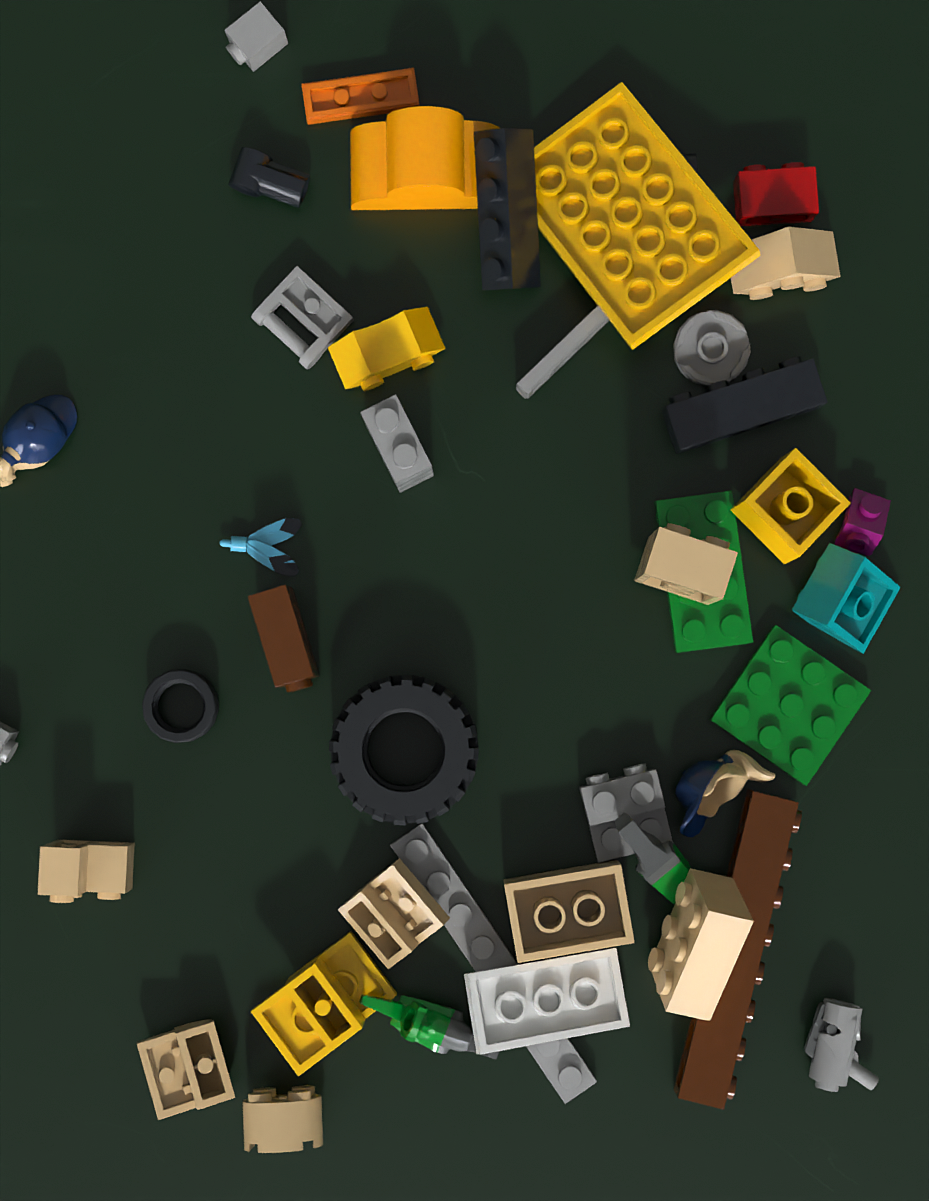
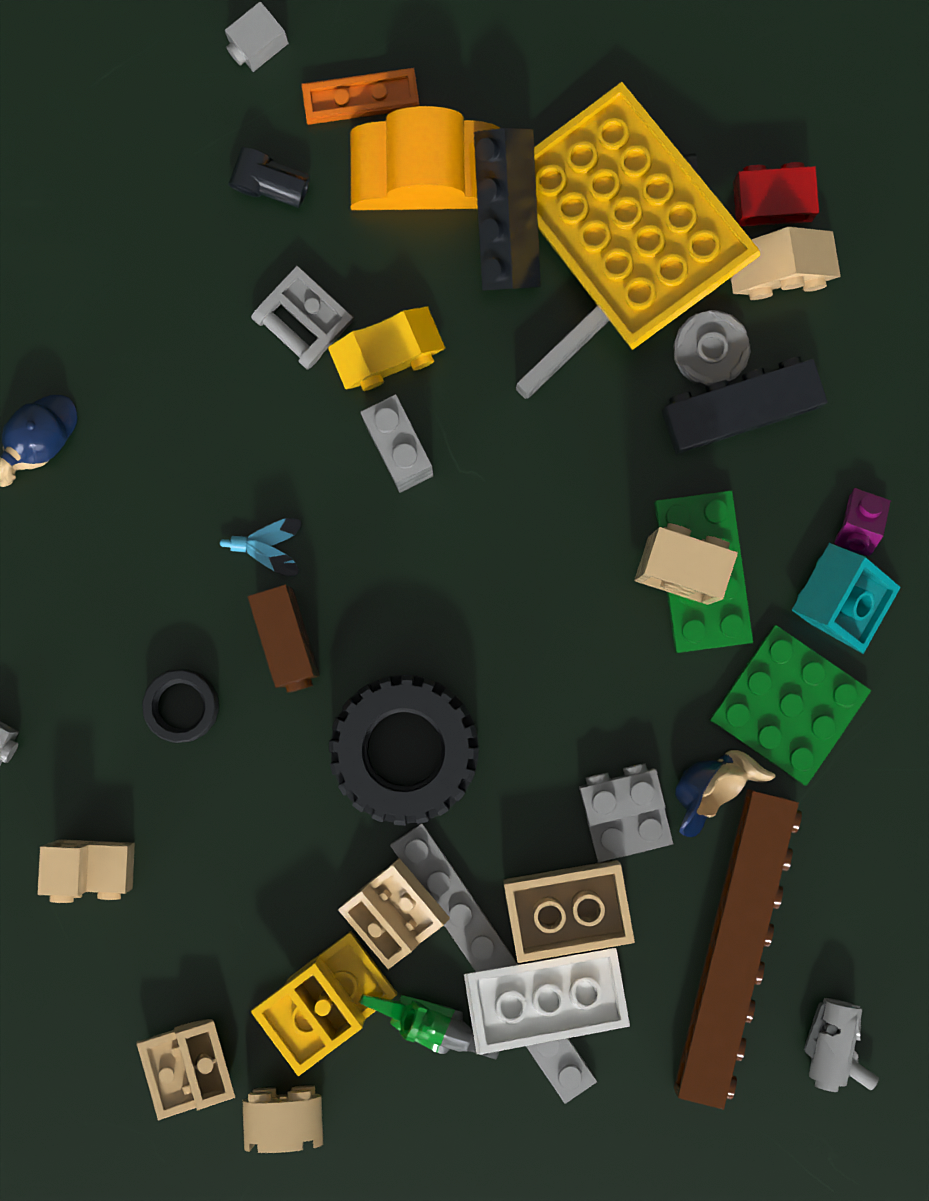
dark grey animal [615,812,691,905] -> none
tan brick [648,868,754,1021] -> none
yellow brick [730,448,850,564] -> none

